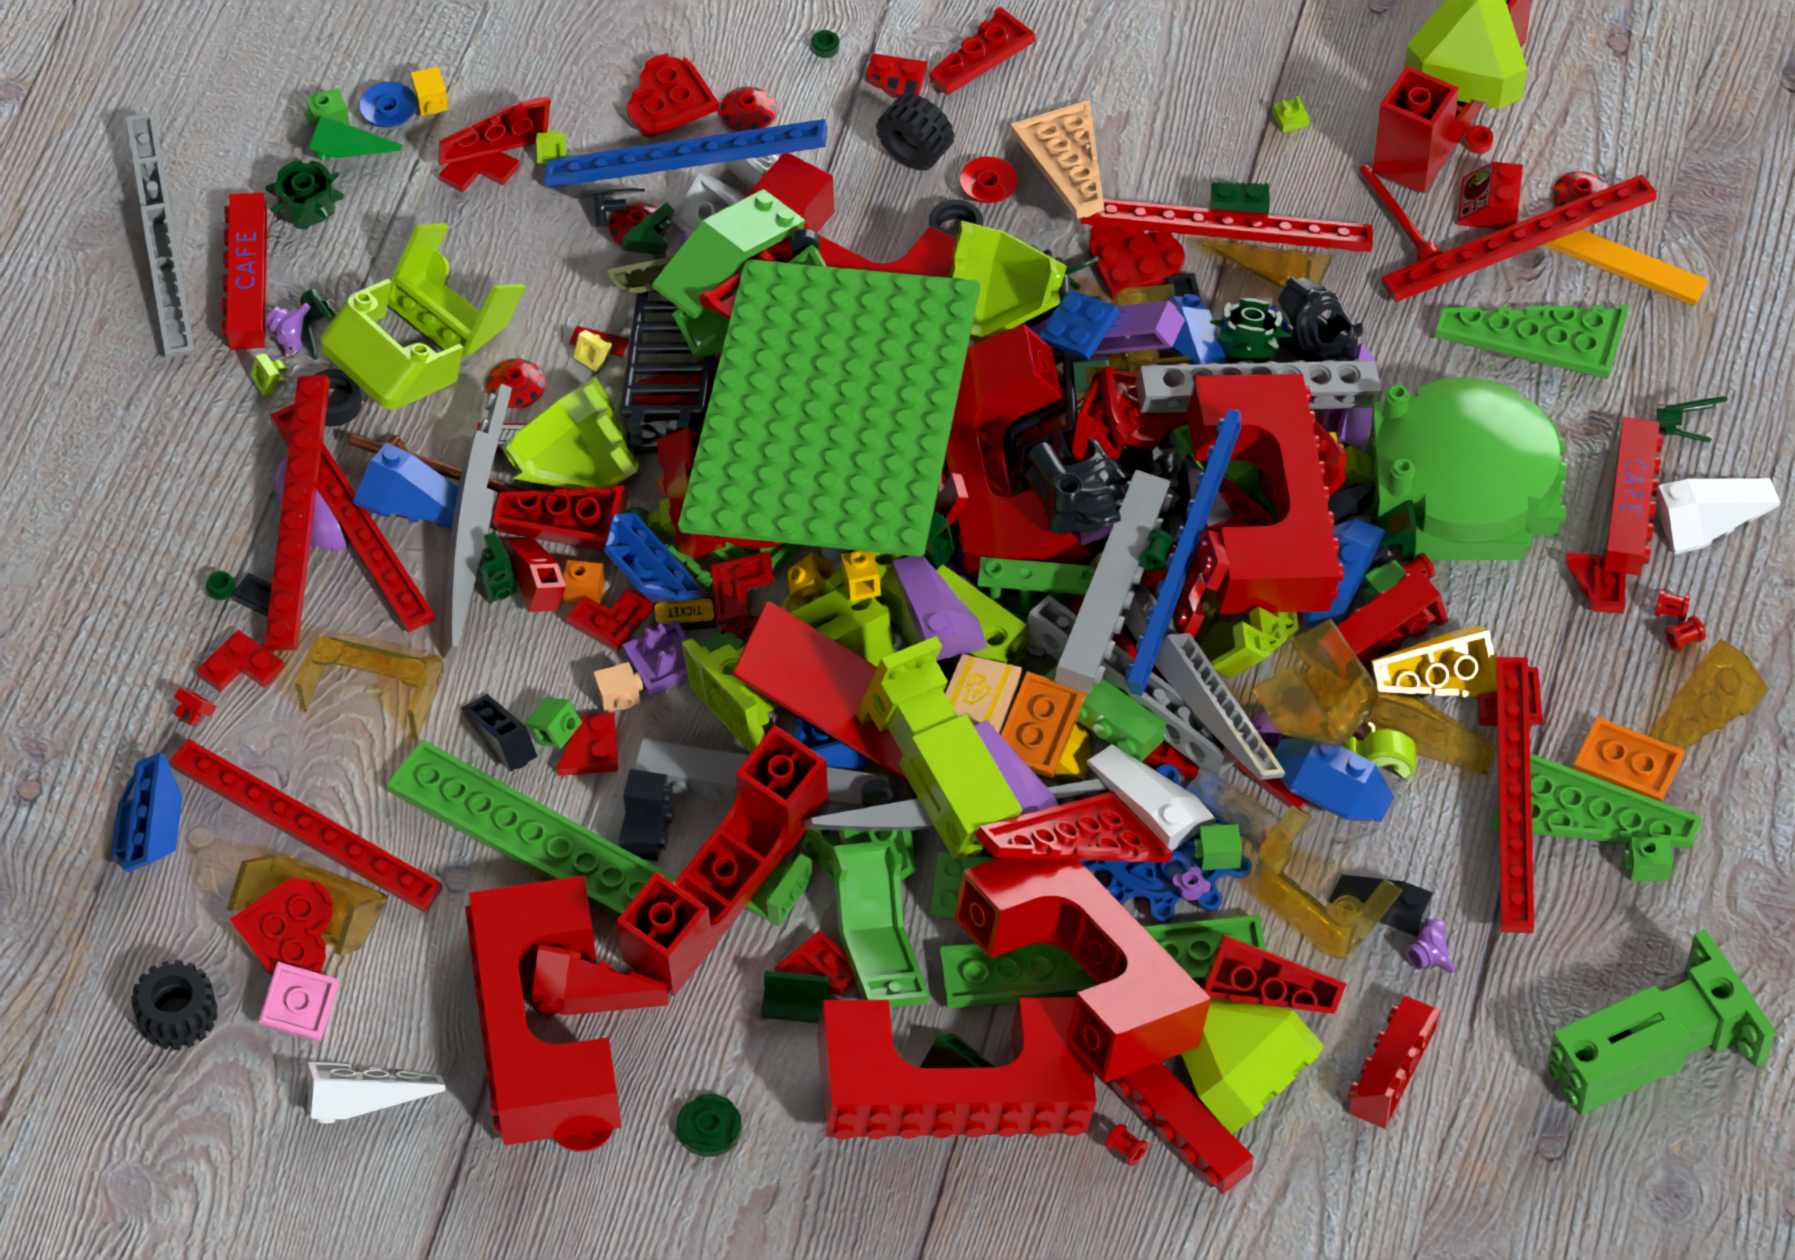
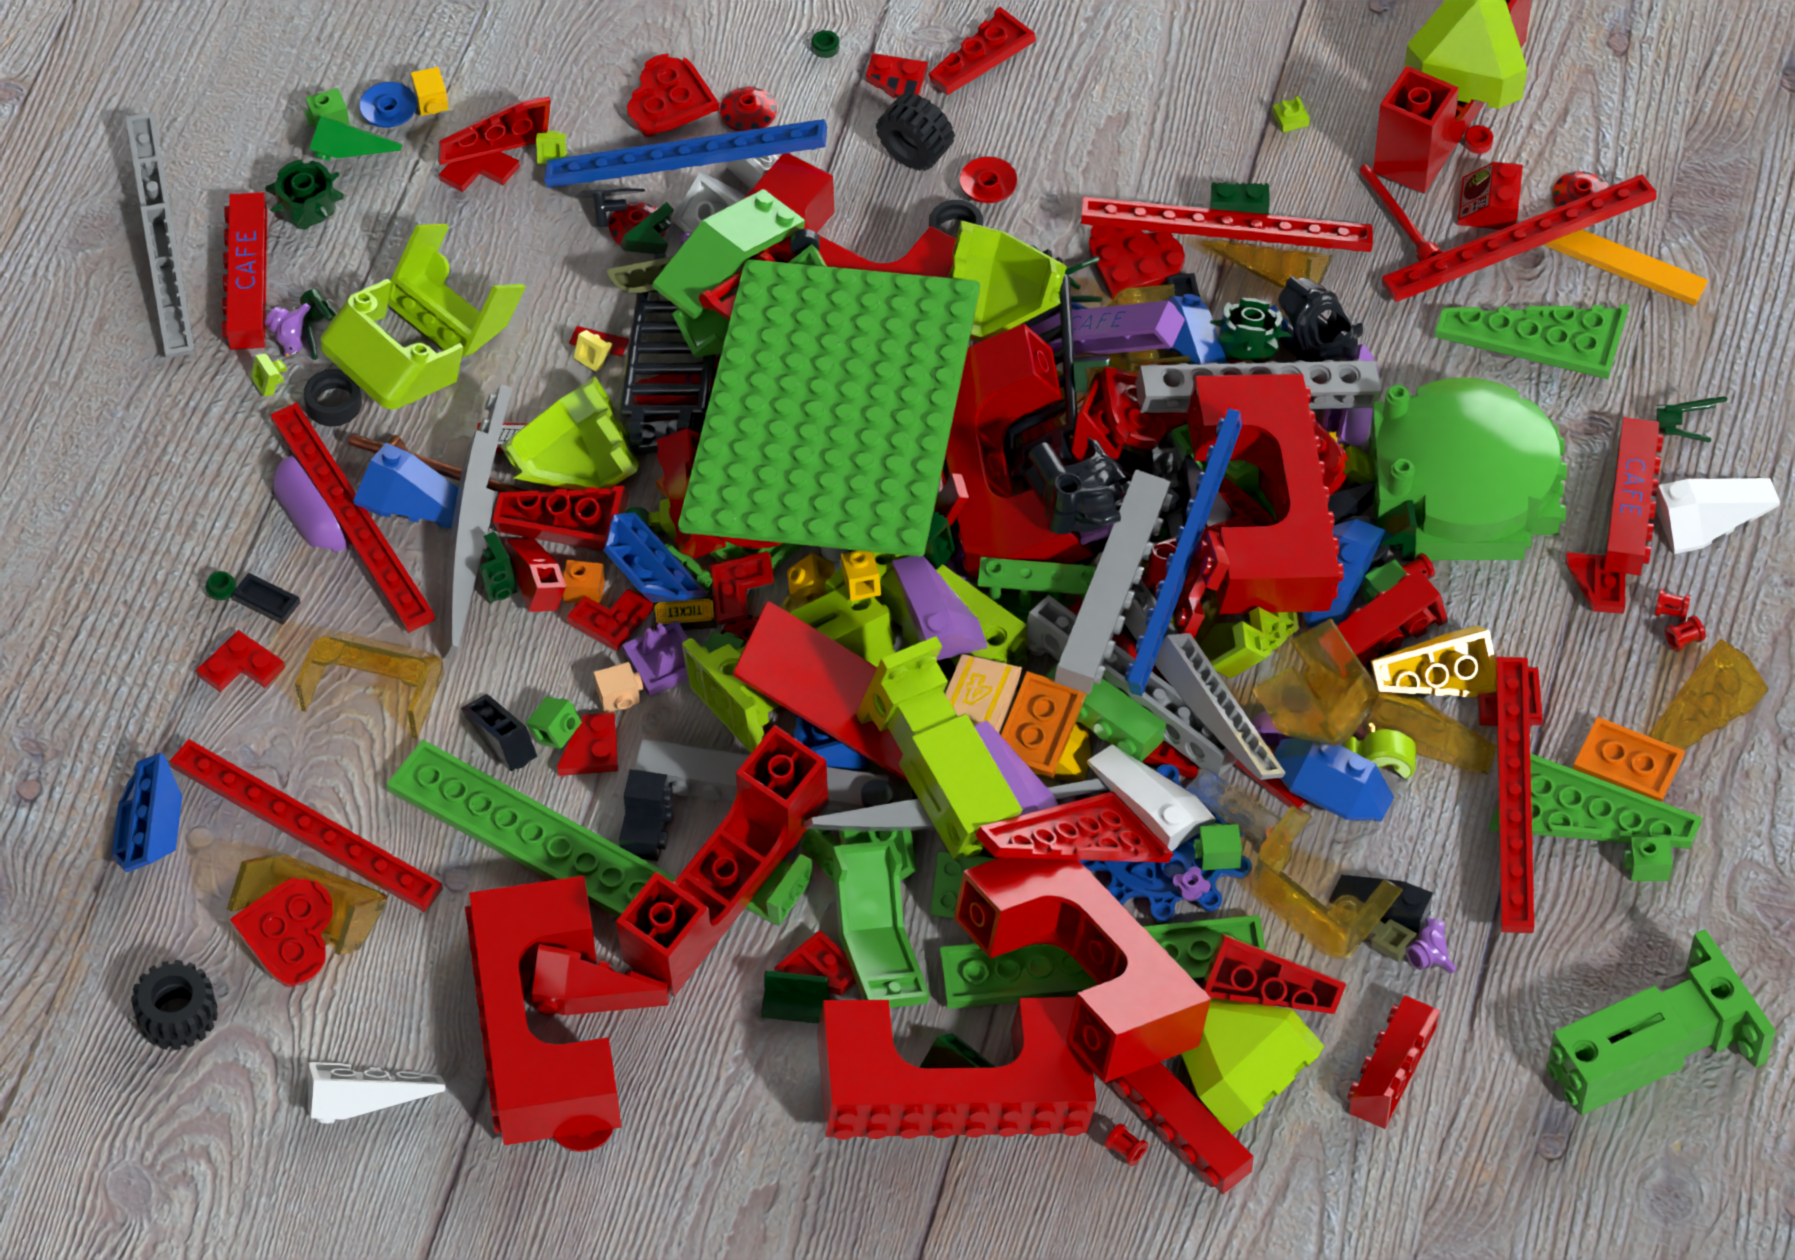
red tile [174,687,217,726] -> none
bright pink tile [258,962,340,1043] -> none
red plate [264,375,330,651] -> none
red dish [486,359,545,408] -> none
dark green tile [677,1094,742,1157] -> none
light nougat wing [1010,100,1104,219] -> none
blue plate [1039,289,1120,360] -> none
dark green bush [1138,530,1175,572] -> none
none -> olive plate [1355,911,1417,962]

